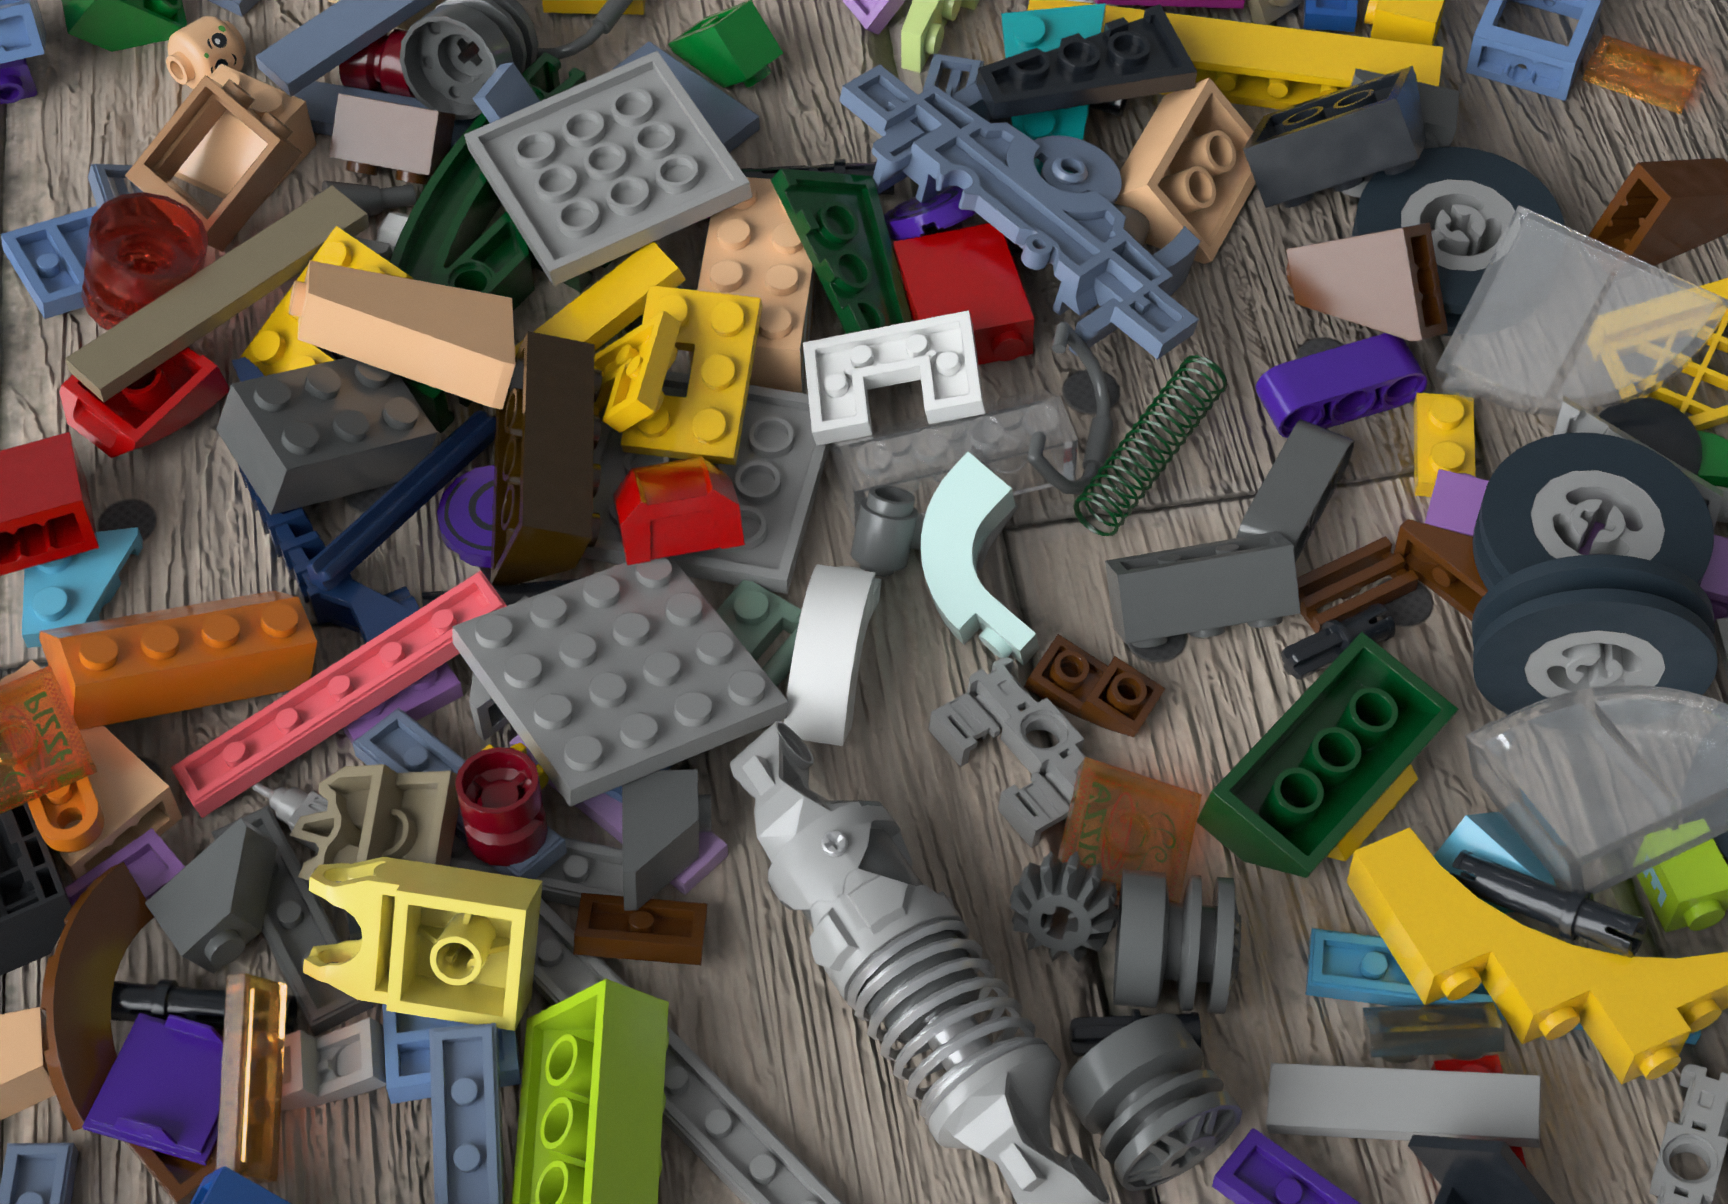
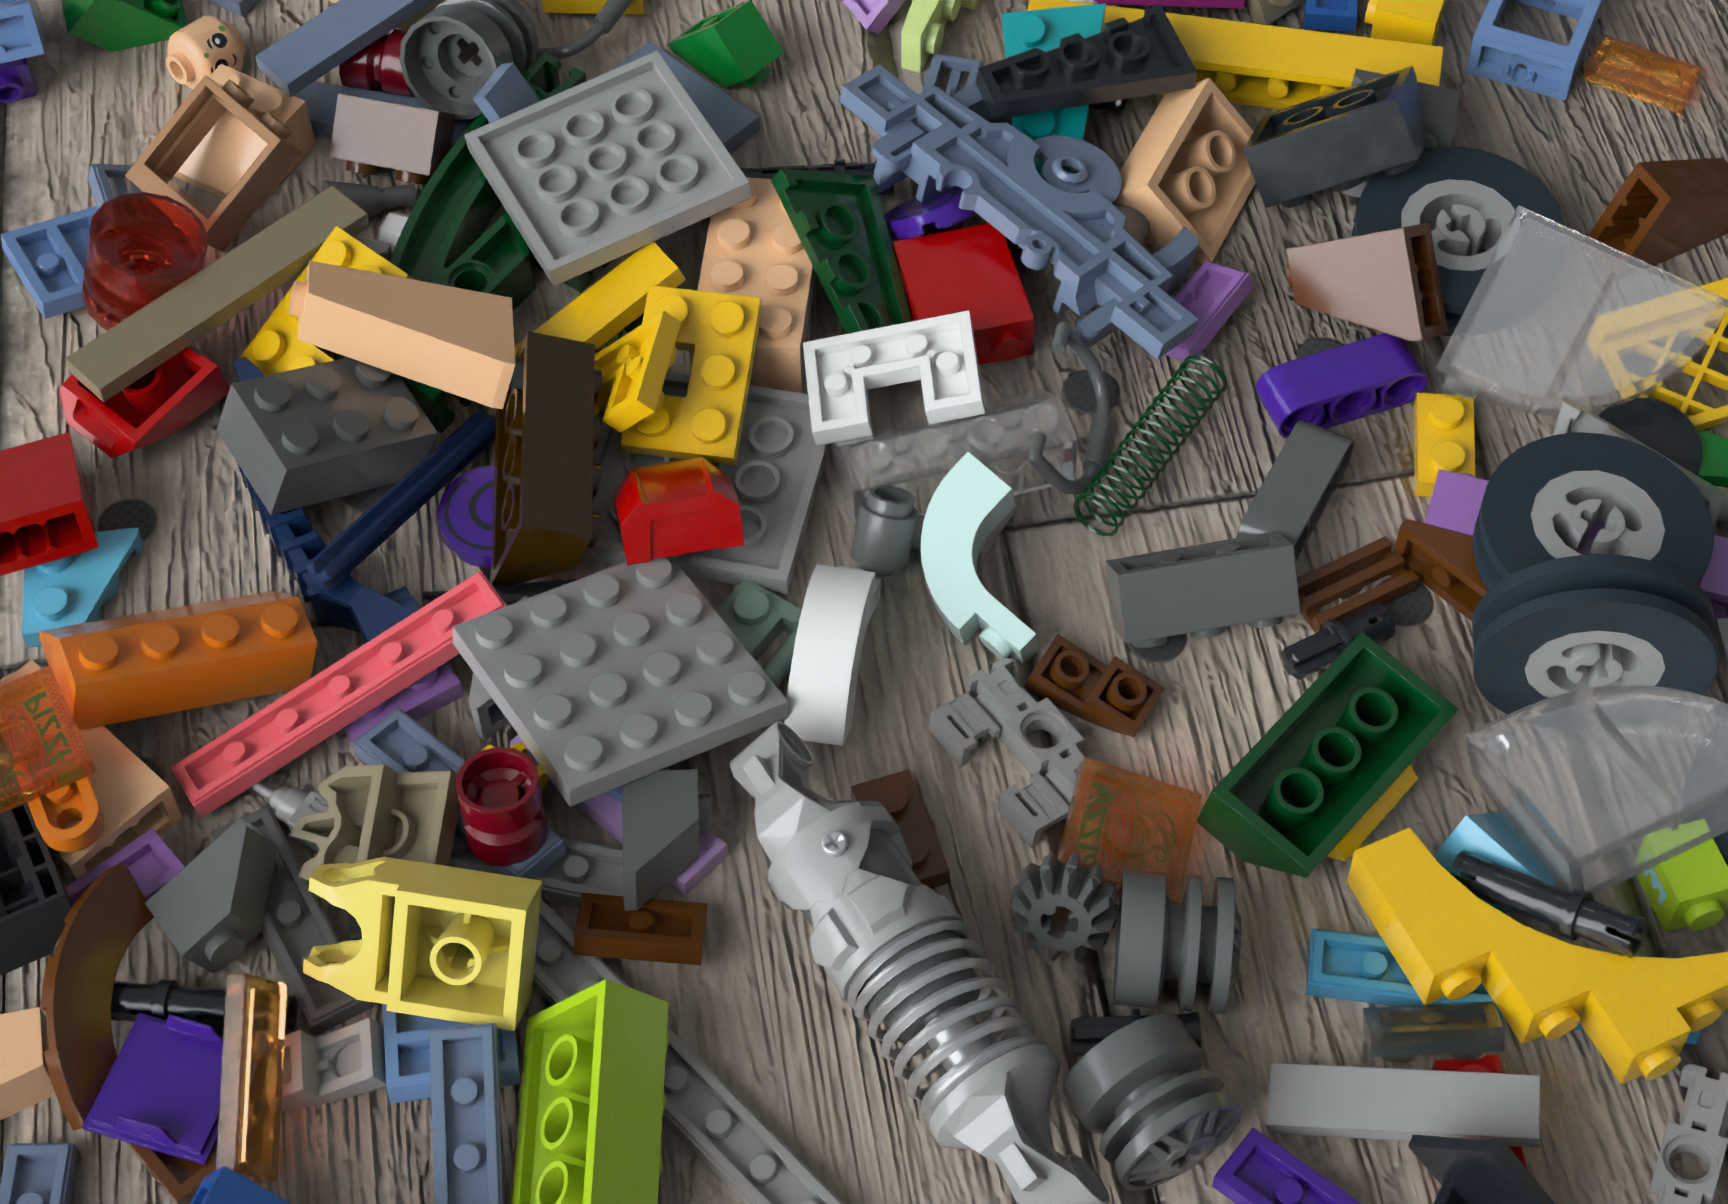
none -> reddish brown plate [851,769,950,889]
none -> medium lavender plate [1165,261,1254,364]

